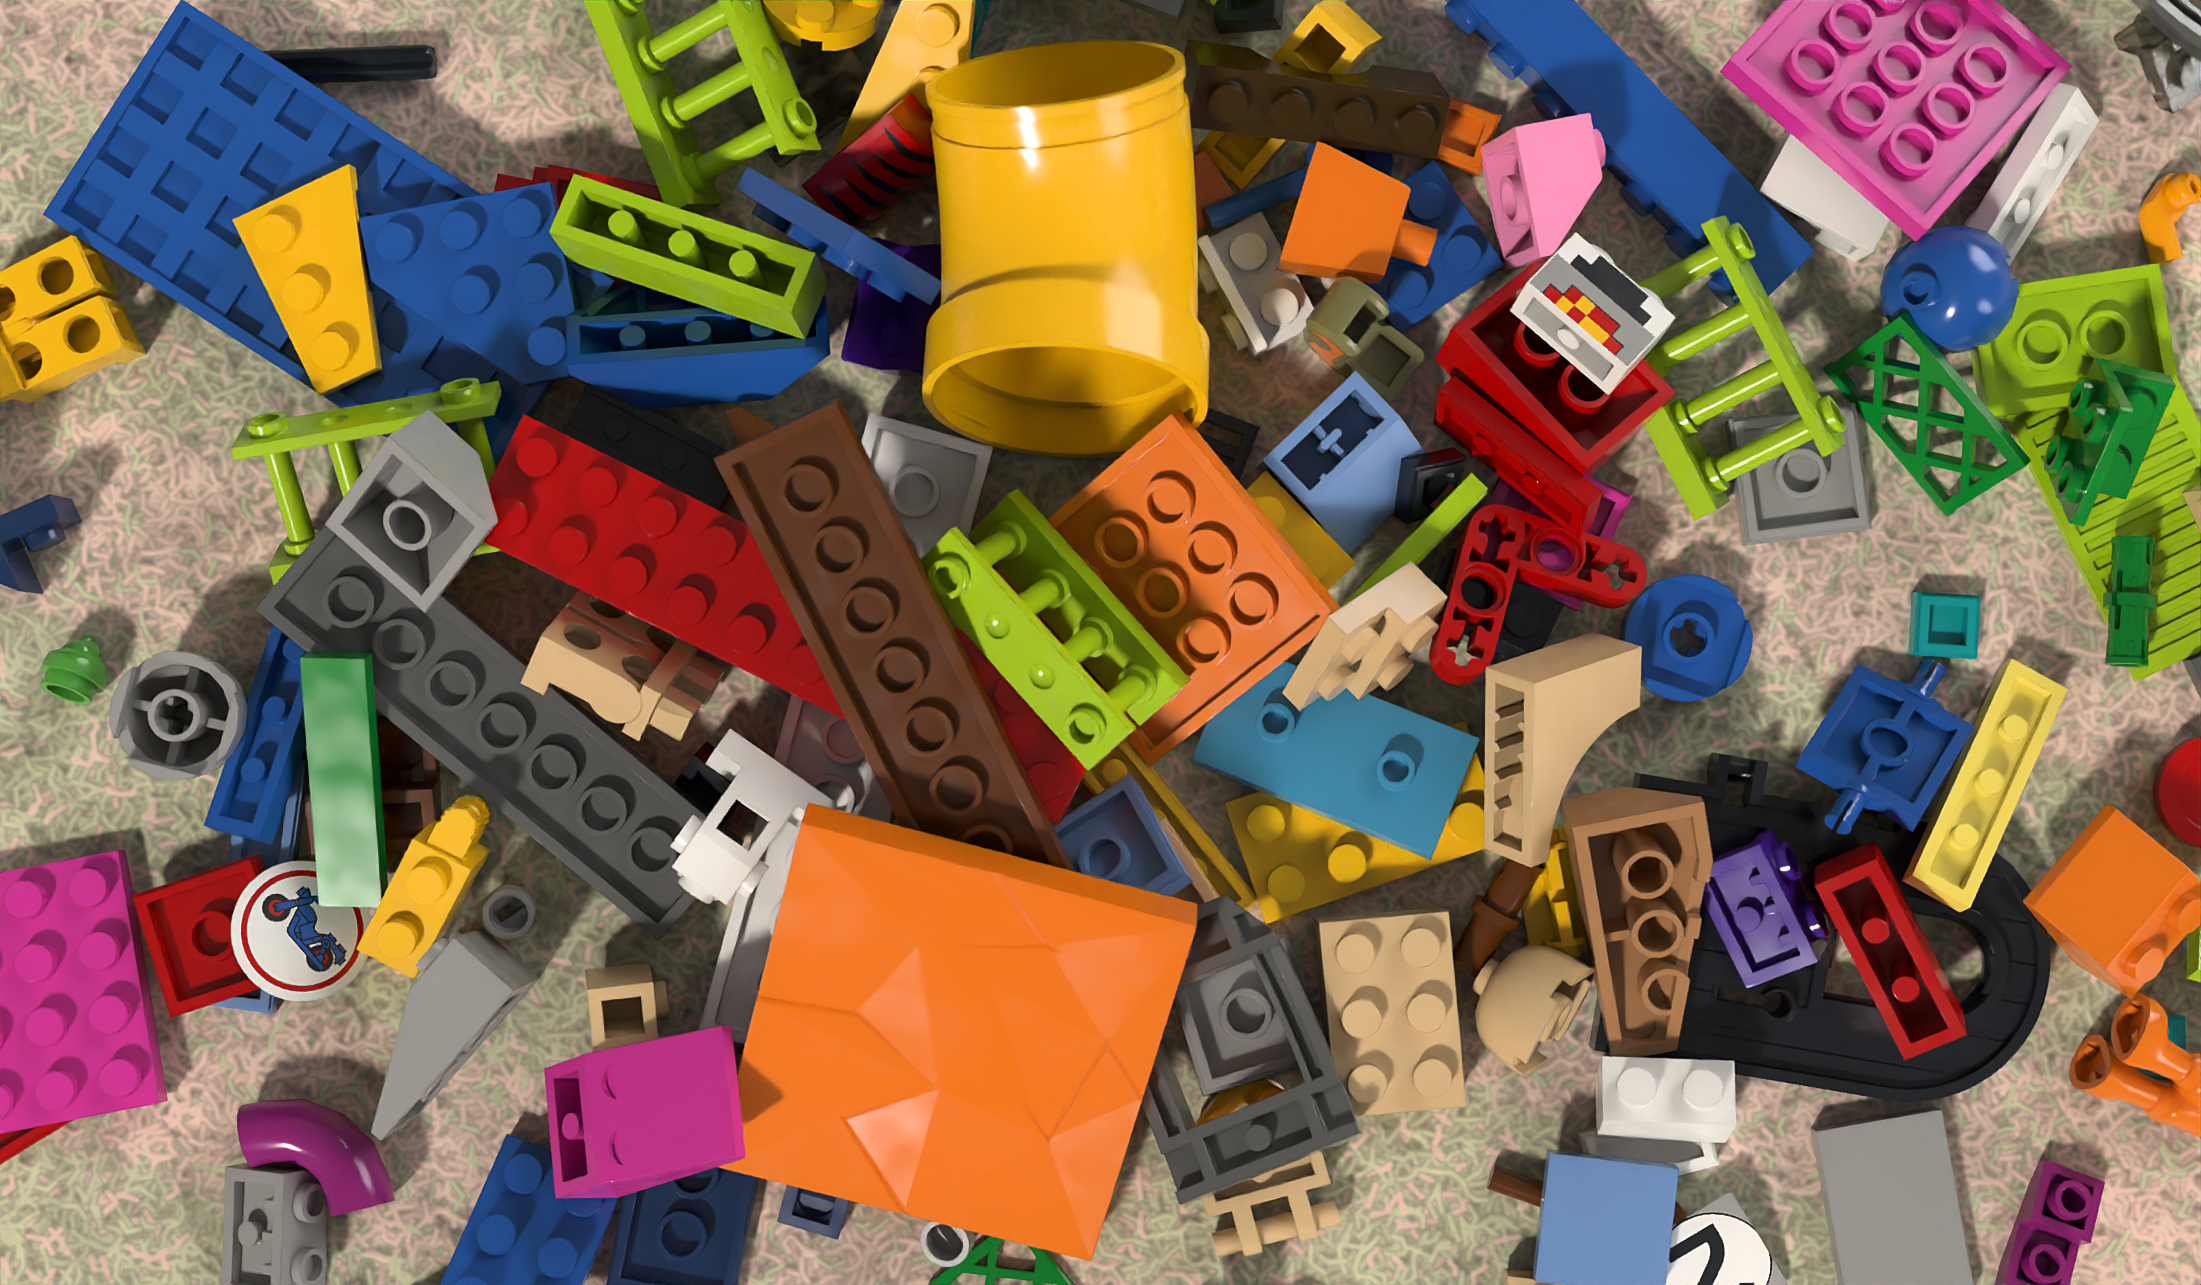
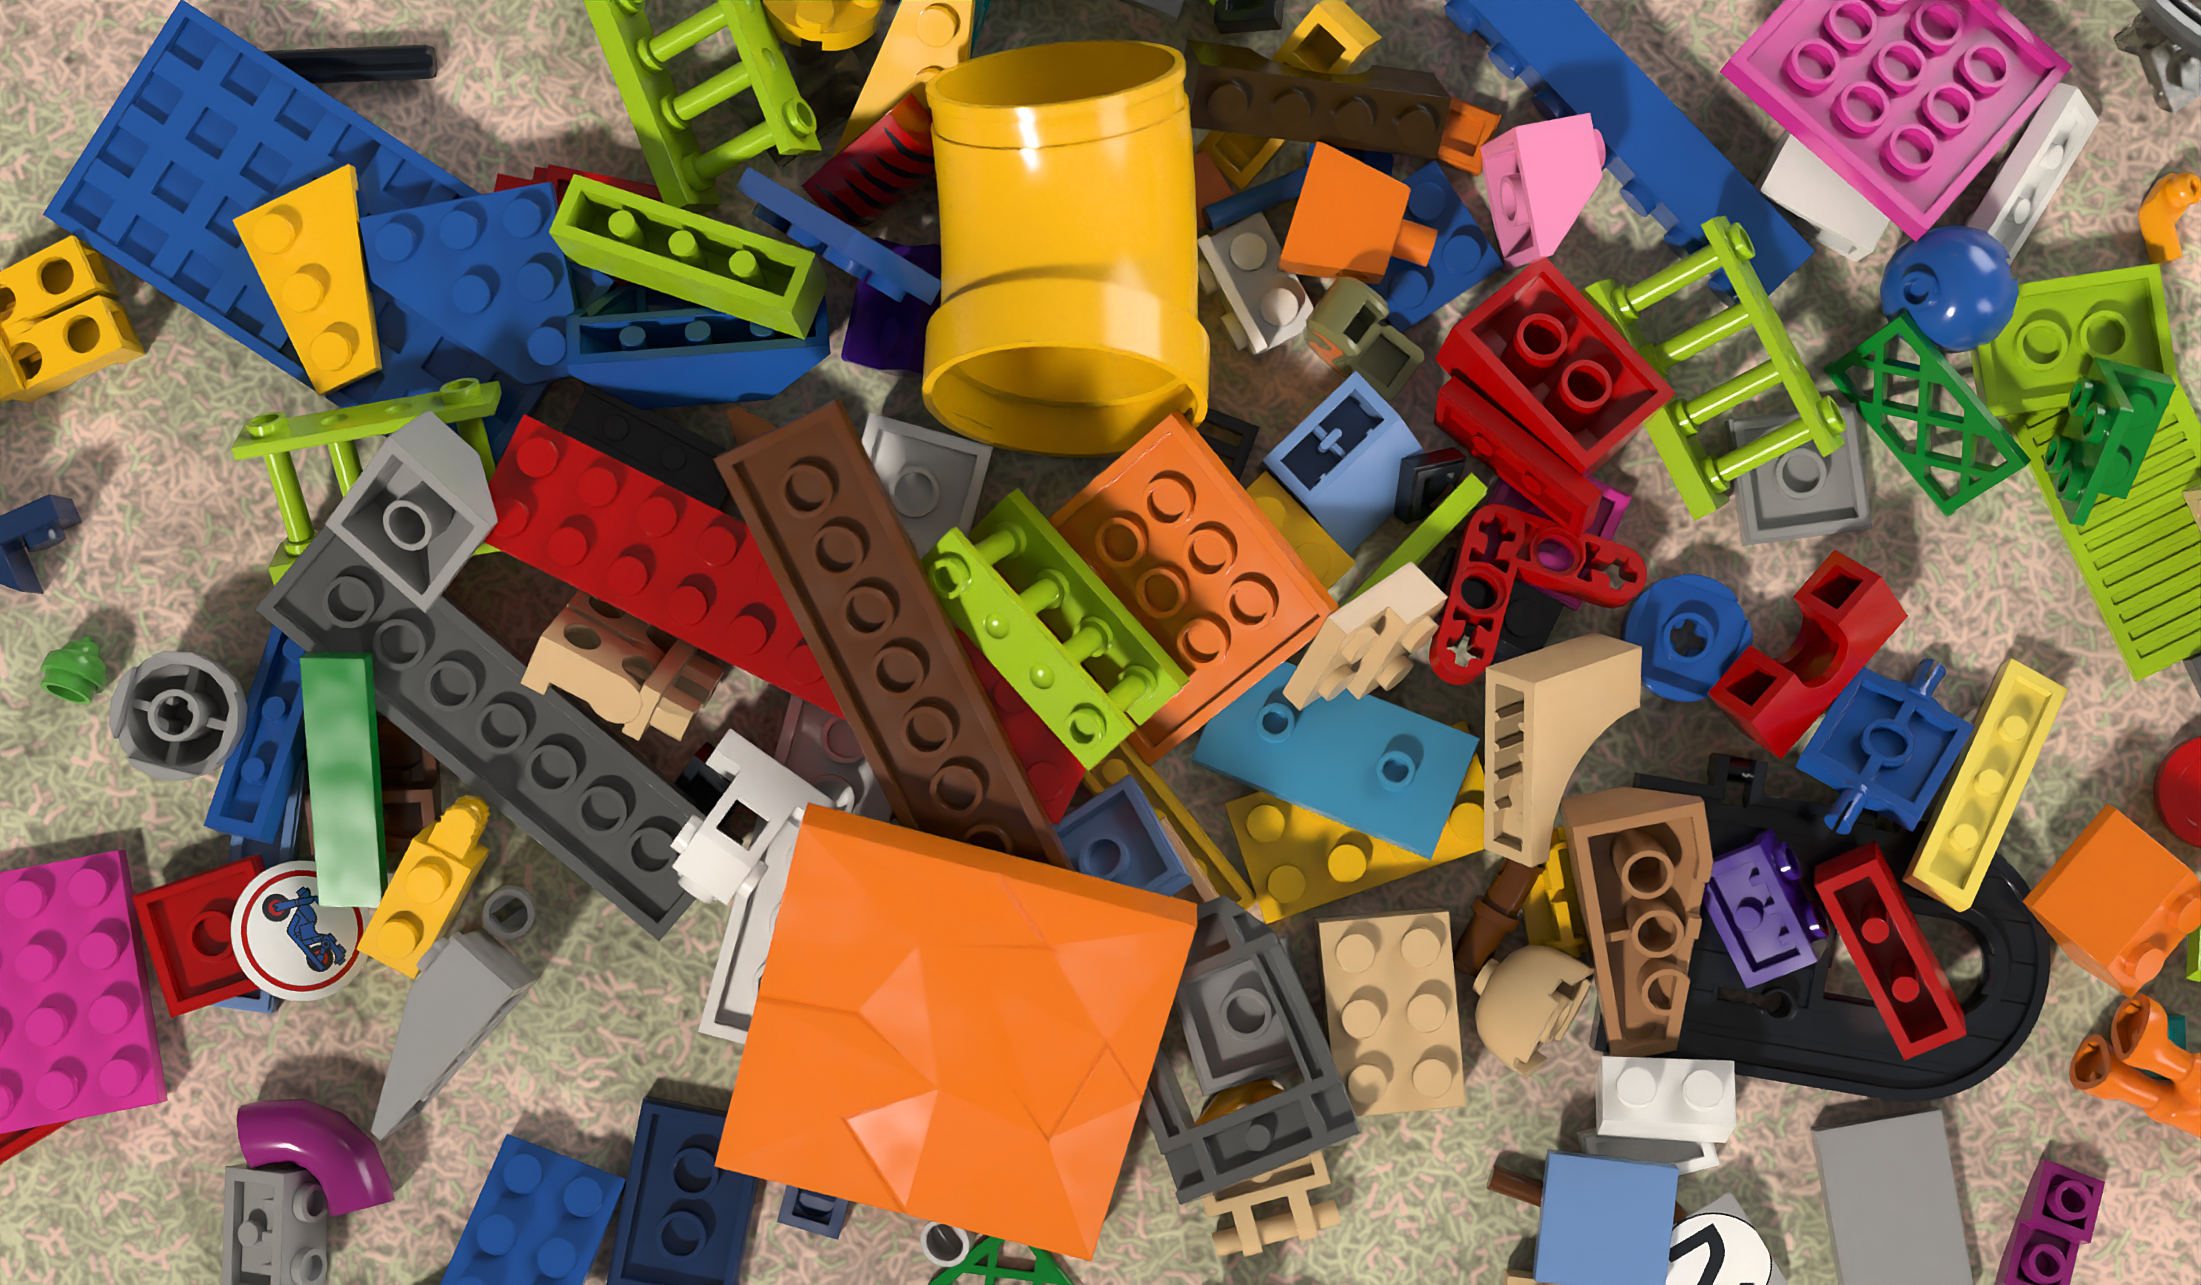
dark pink slope [544,1026,746,1198] -> none
tan brick [585,962,669,1052] -> none
brick [1510,232,1676,395] -> none
teal tile [1908,592,1981,660] -> none
green pin [2103,535,2157,668] -> none
none -> red arch [1708,550,1908,759]

